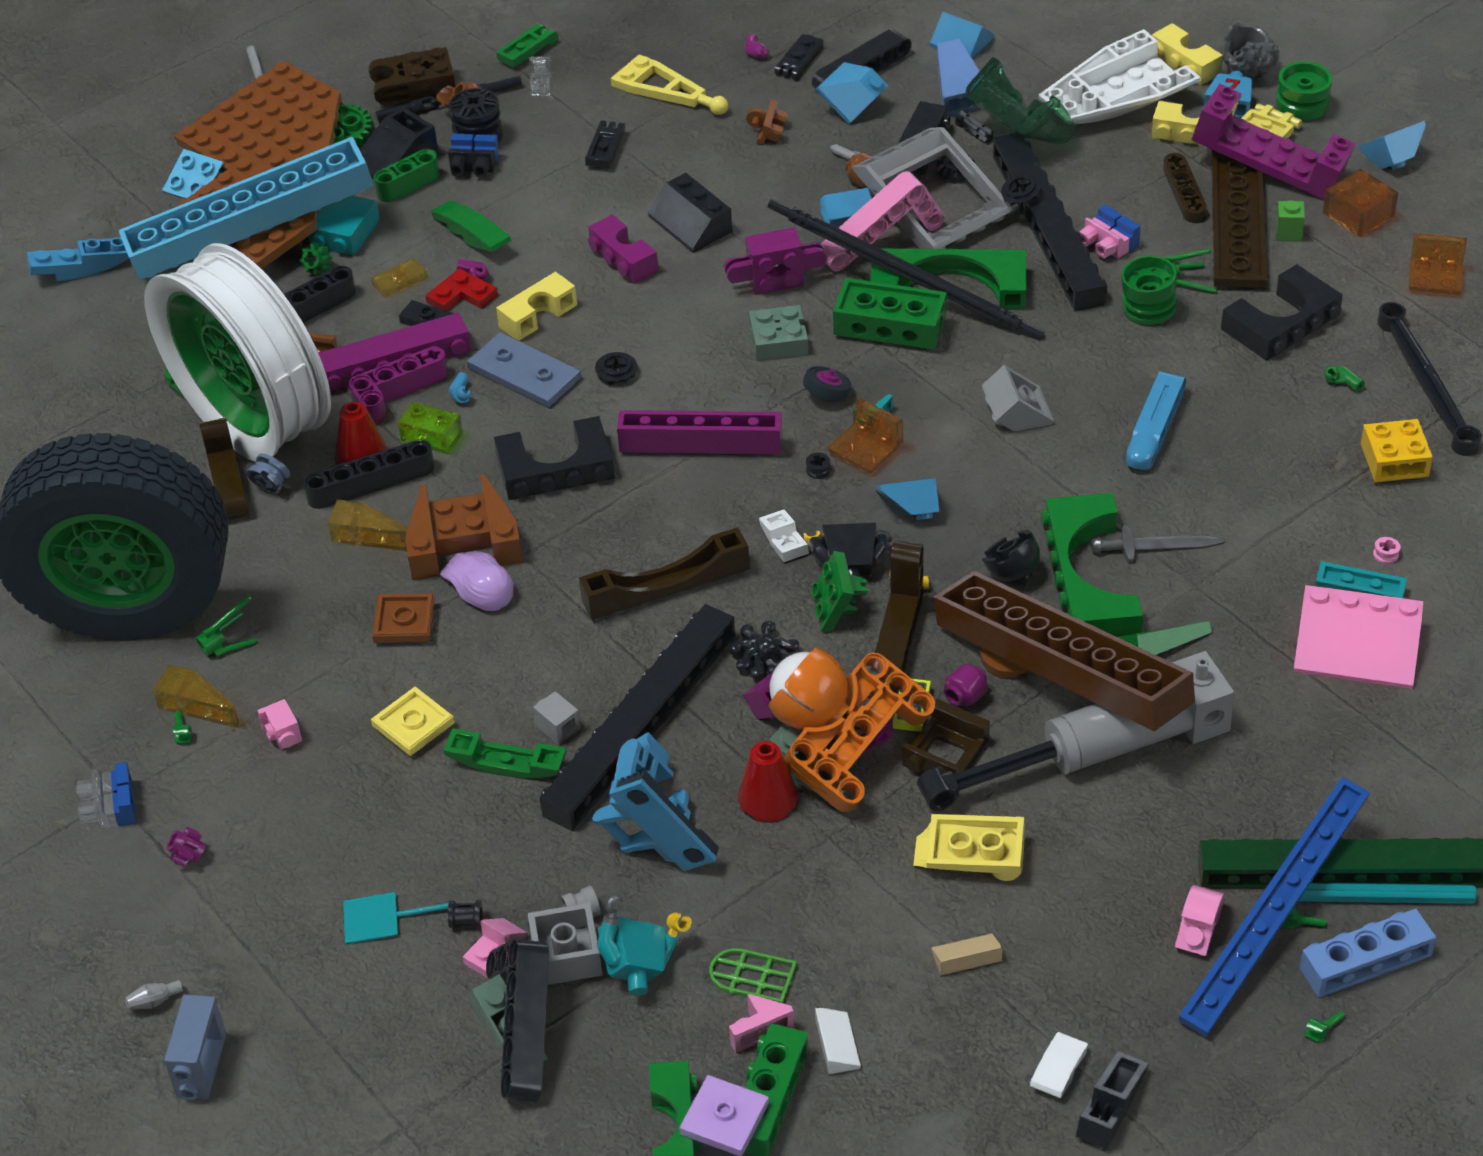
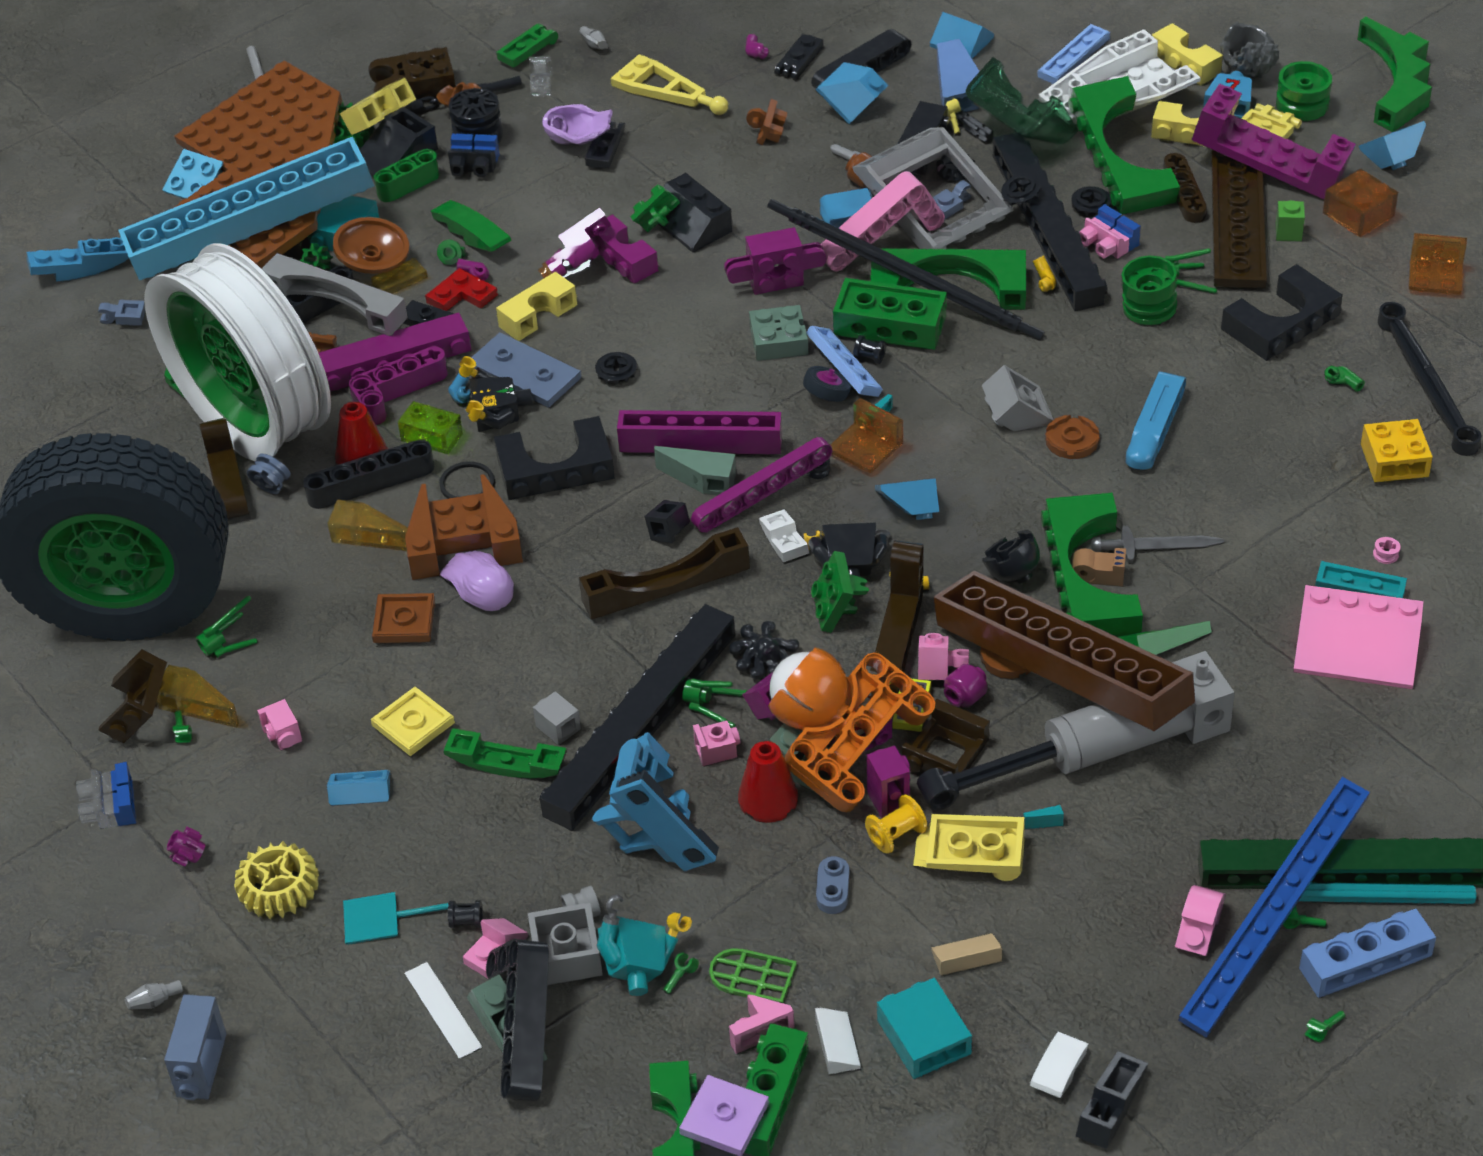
none -> sand blue plate [98,300,146,325]
none -> dark brown window [98,649,167,743]
none -> light yellow gear [234,841,319,920]
none -> light grey arch [262,253,408,336]
none -> dark azure slope [327,770,390,805]
none -> dark orange dish [333,217,409,274]
none -> light yellow arch [340,78,416,135]
none -> white sticker [405,962,482,1059]
none -> green plate [437,239,465,265]
none -> black piece [439,462,494,499]
none -> black torso [459,356,533,432]
none -> plate [538,208,611,280]
none -> lavender hair [542,104,613,145]
none -> light grey piece [580,26,609,49]
none -> green hips [630,185,680,232]
none -> black brick [644,500,690,543]
none -> sand green slope [654,446,736,495]
none -> green hand [663,953,699,994]
none -> green plant [683,679,747,728]
none -> magenta beam [691,437,832,532]
none -> bright pink brick [693,720,740,766]
none -> light blue tile [806,326,883,397]
none -> sand blue plate [816,856,849,914]
none -> black bush [853,335,886,364]
none -> yellow hose [865,794,927,854]
none -> magenta brick [867,745,910,819]
none -> teal brick [877,977,972,1079]
none -> bright pink brick [918,633,969,680]
none -> sand blue plate [933,180,971,220]
none -> light yellow hand [946,99,961,134]
none -> teal piece [1023,805,1064,829]
none -> yellow arm [1032,255,1057,292]
none -> light blue tile [1038,24,1110,84]
none -> dark orange tile [1045,415,1100,459]
none -> green arch [1068,76,1180,215]
none -> black gear [1071,186,1111,216]
none -> medium nougat leg [1072,548,1126,587]
none -> green arch [1357,16,1432,132]

